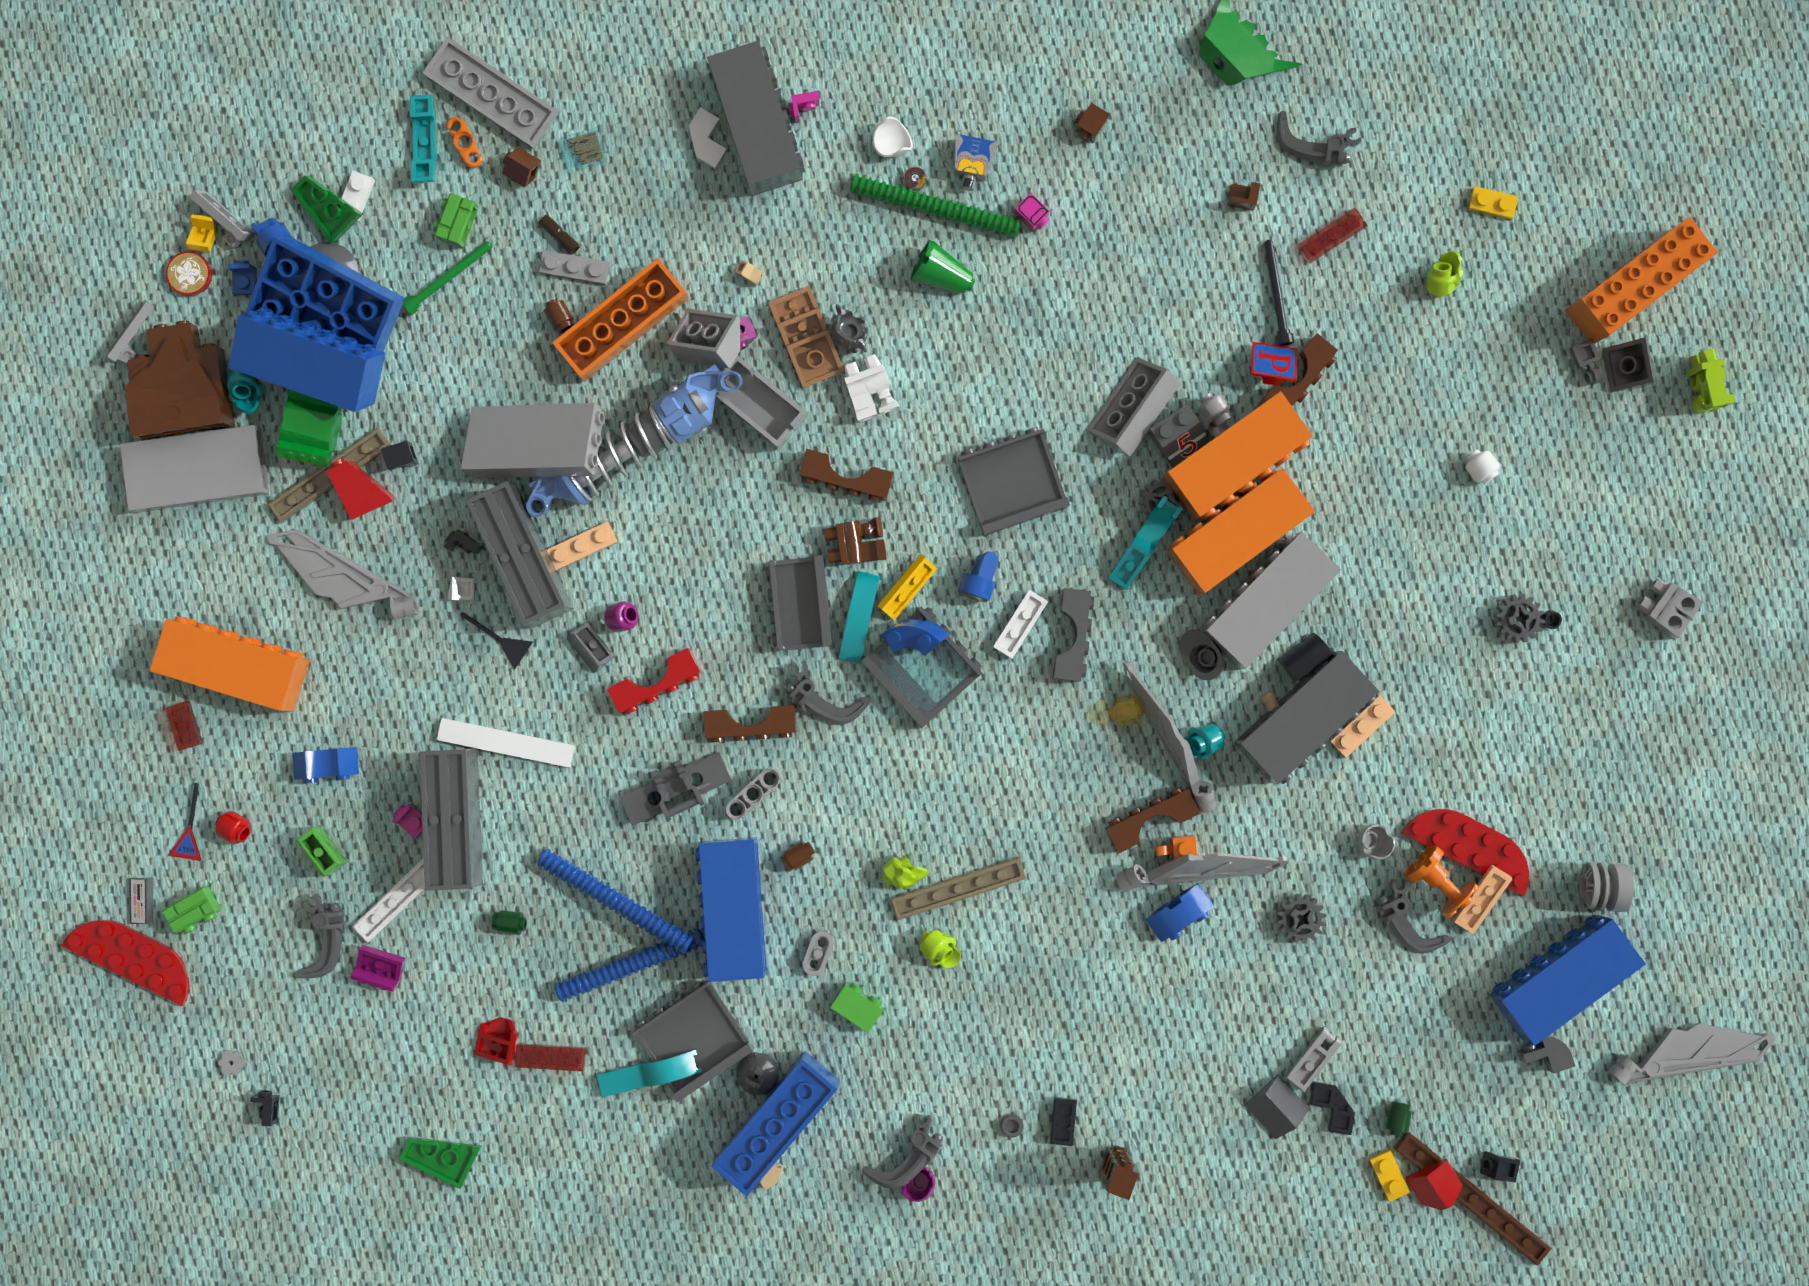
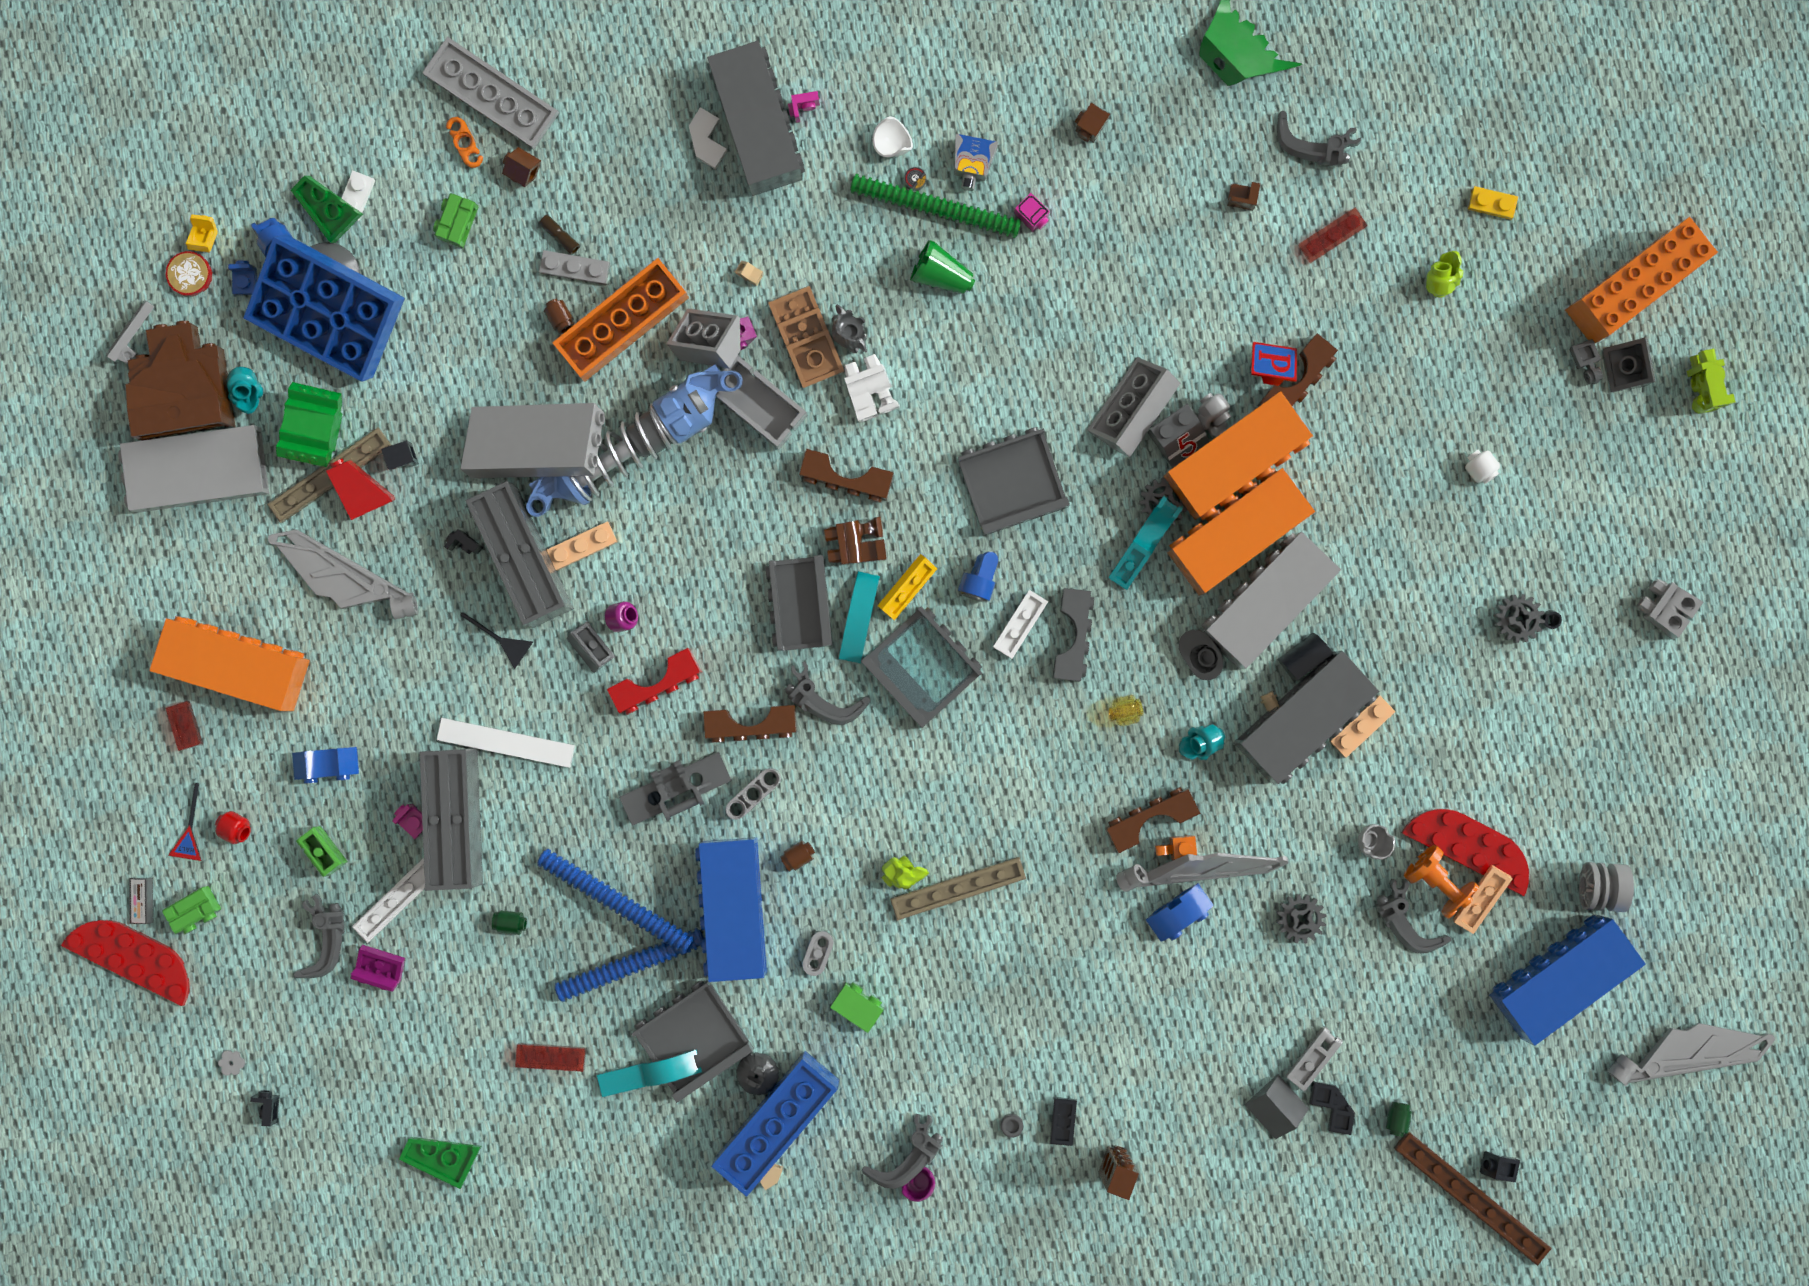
light grey hinge [189,190,255,248] -> none
blue brick [229,308,385,412] -> none
green piece [403,241,492,315] -> none
teal slope [410,95,437,183] -> none
white slope [447,577,474,600] -> none
red slope [474,1017,518,1065] -> none
piece [560,127,608,174] -> none
blue brick [880,618,949,656] -> none
lime head [919,929,961,969] -> none
light grey wing [1123,661,1217,813] -> none
black piece [1264,240,1295,346] -> none
yellow plate [1368,1149,1410,1202] -> none
red slope [1406,1159,1462,1210] -> none
dark grey brick [1517,1035,1575,1074] -> none

